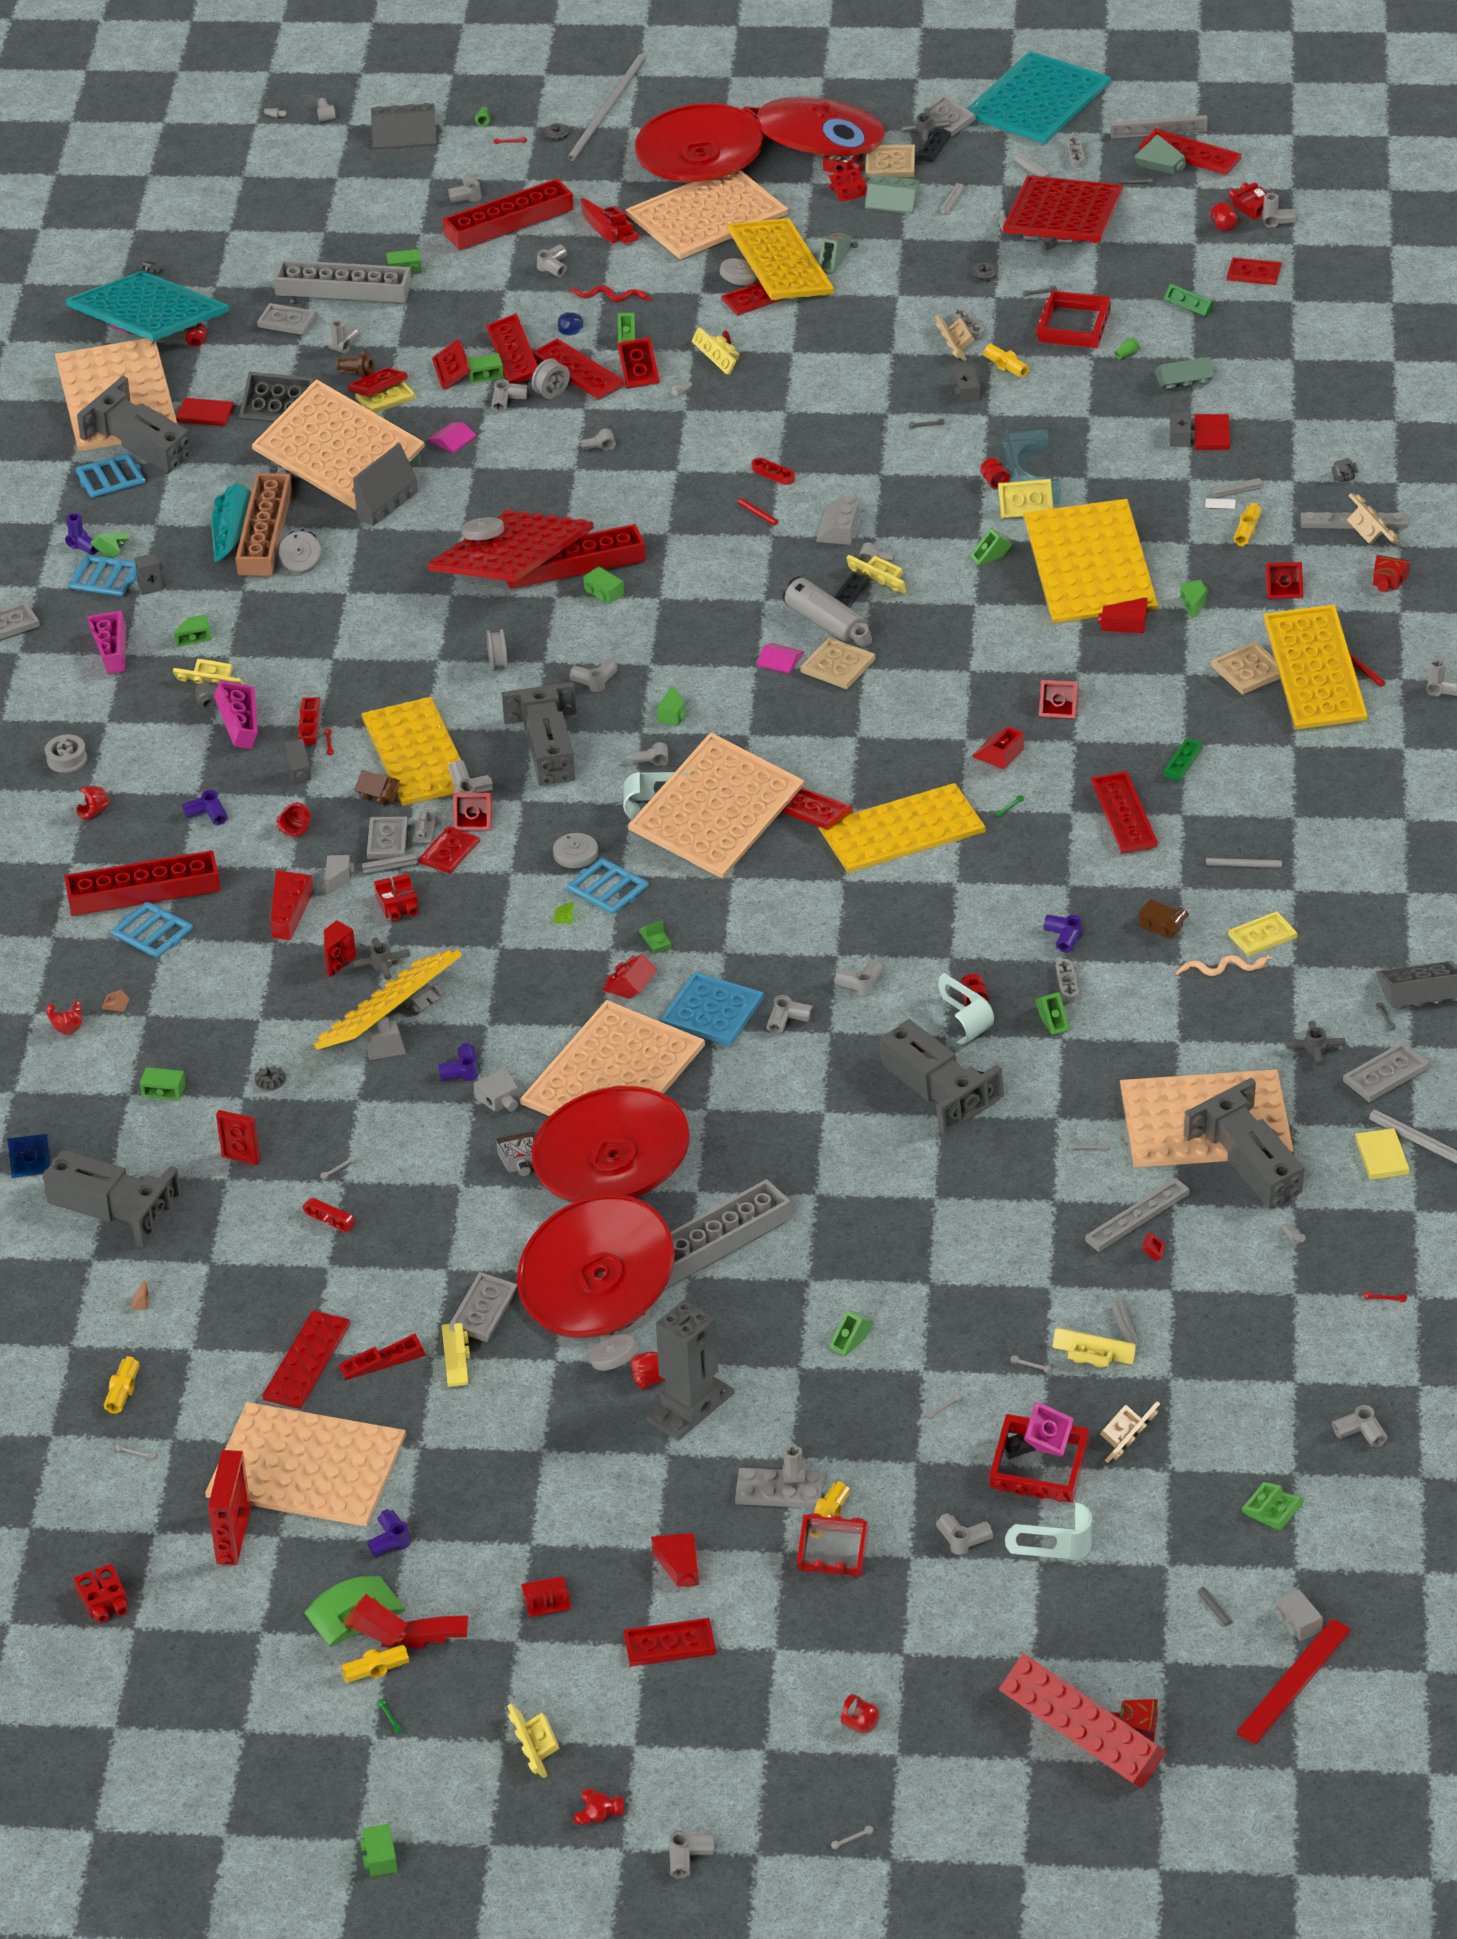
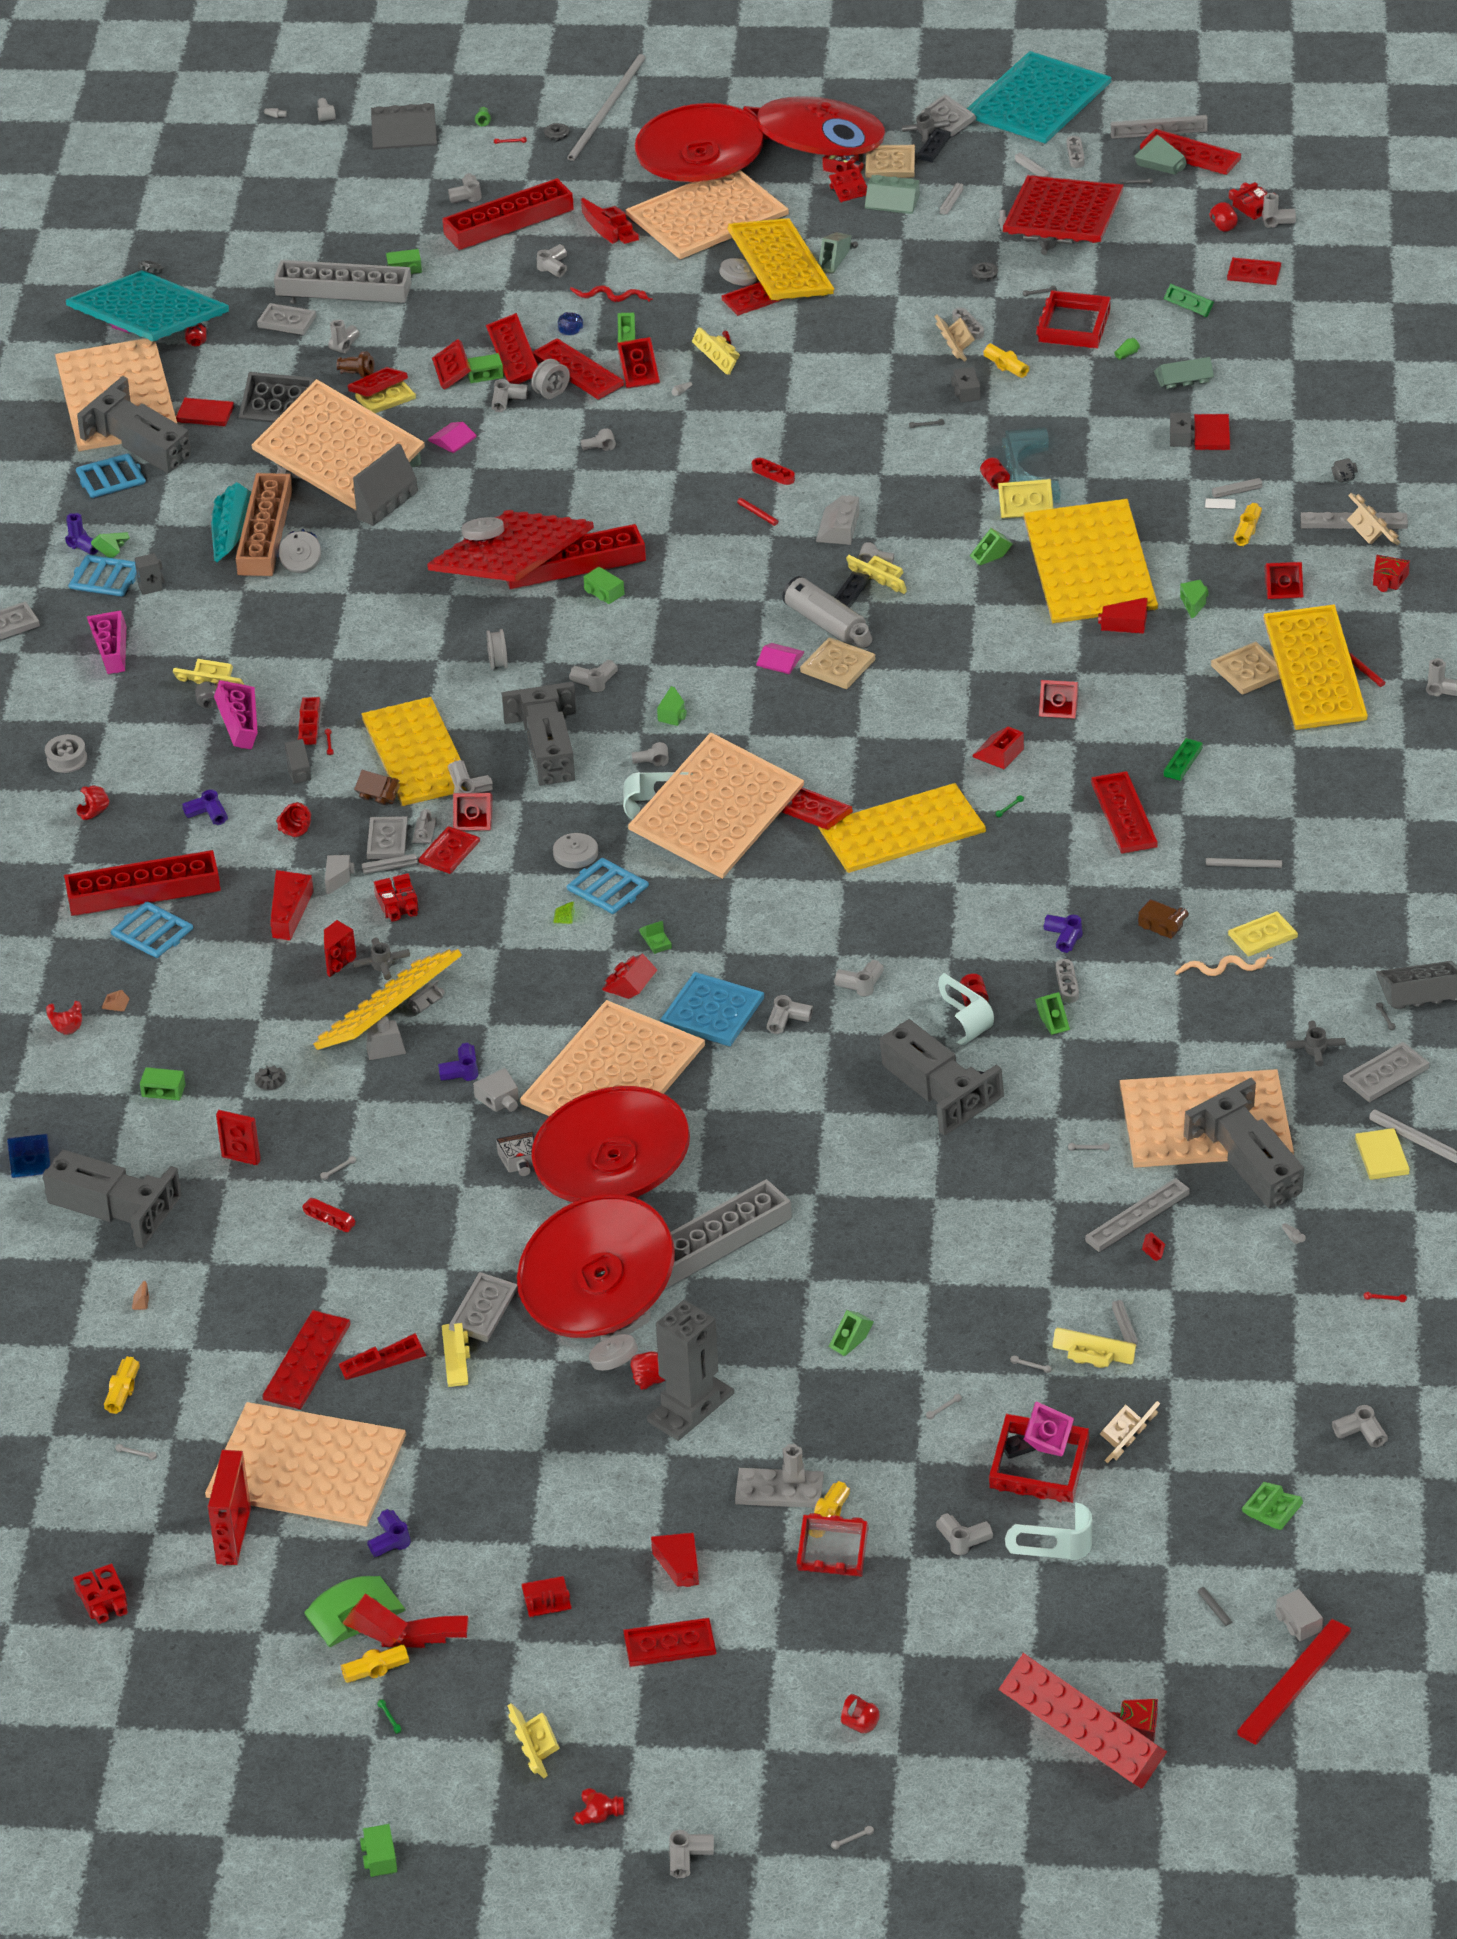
bright green slope [174,614,211,647] -> none

